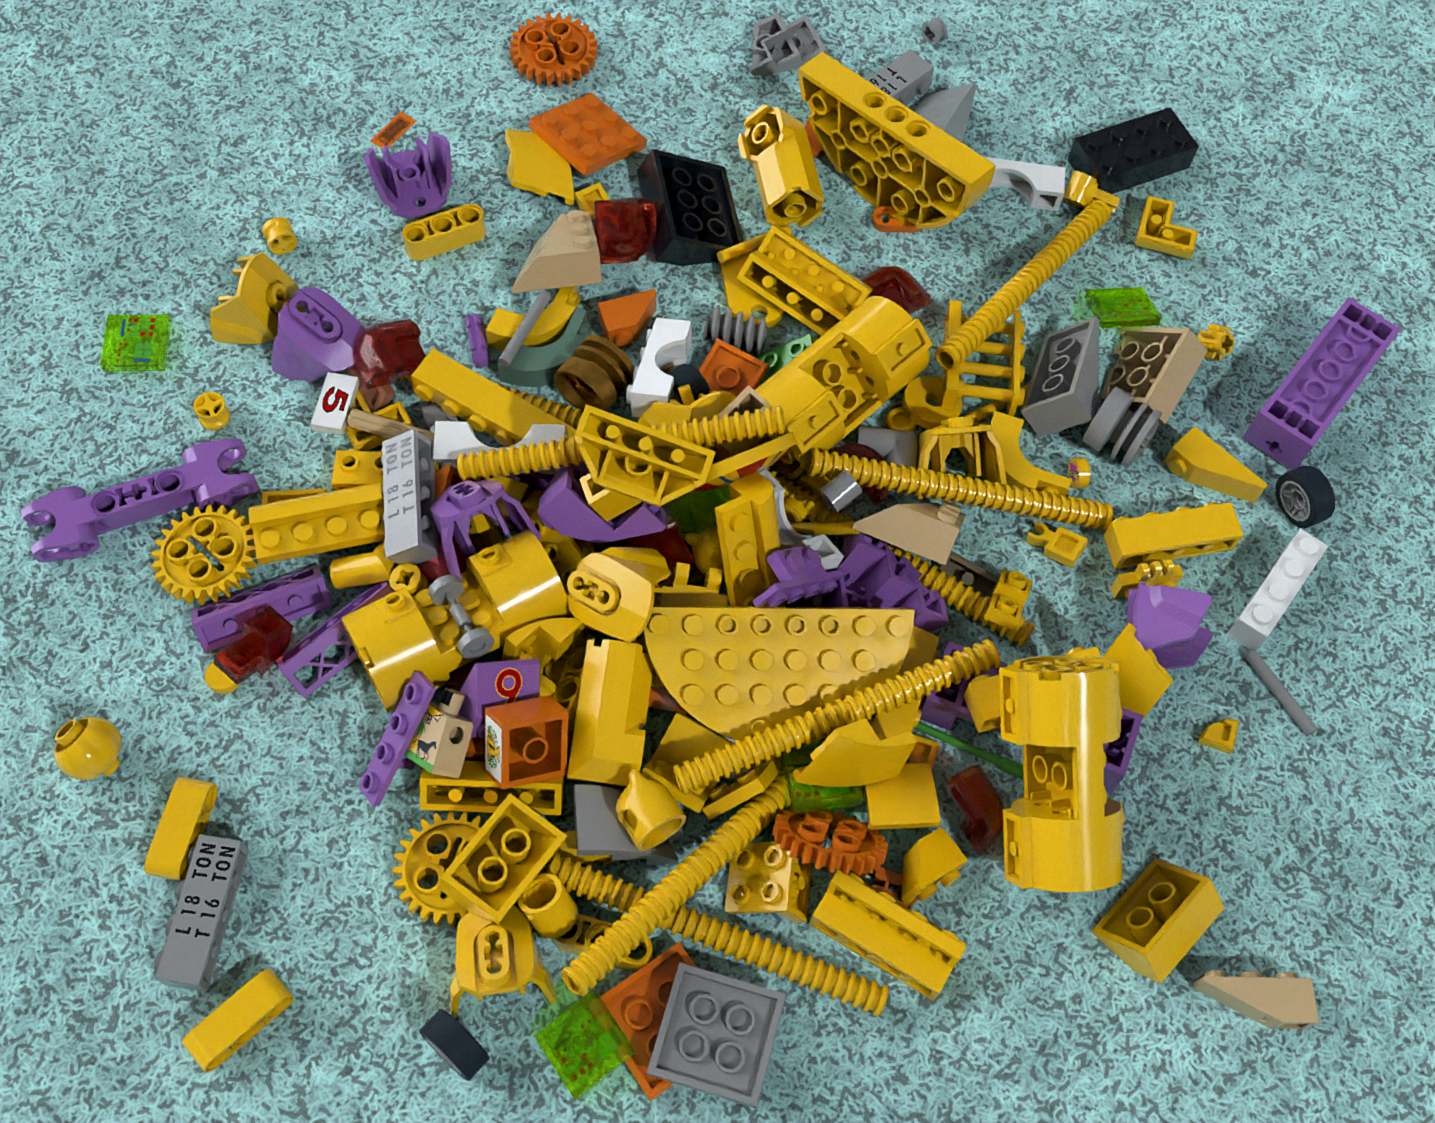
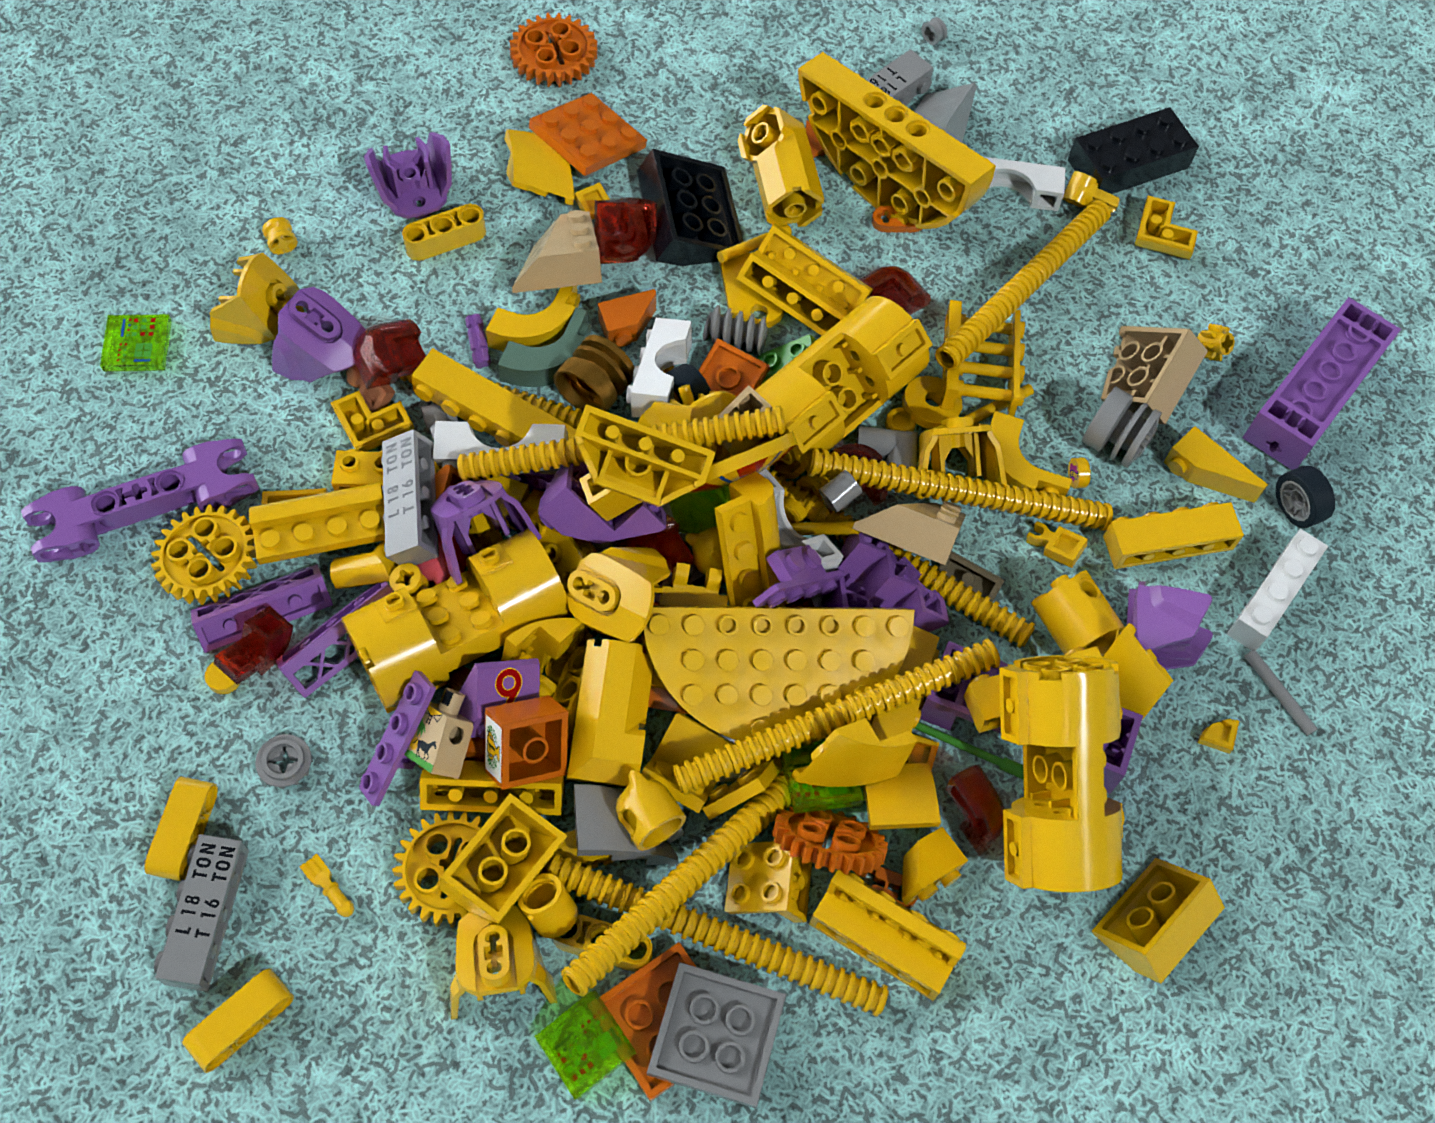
yellow plant [54,716,122,780] -> none
yellow wheel [193,392,230,430] -> none
white tile [310,372,360,435] -> none
tan axle [347,409,434,444] -> none
sticker [370,112,416,149] -> none
black wheel [419,1009,490,1081] -> none
light grey wheel [428,574,494,659] -> none
light grey bar [498,291,551,367] -> none
light grey slope [750,12,829,76] -> none
yellow slope [984,569,1033,631] -> none
light grey slope [1020,316,1100,438] -> none
clear neon green tile [1085,287,1161,329] -> none
yellow hinge [1111,559,1184,600] -> none
tan slope [1193,970,1319,1029] -> none
none -> light grey gear [255,734,313,790]
none -> yellow piece [299,853,354,917]
none -> yellow cylinder [1031,570,1125,657]

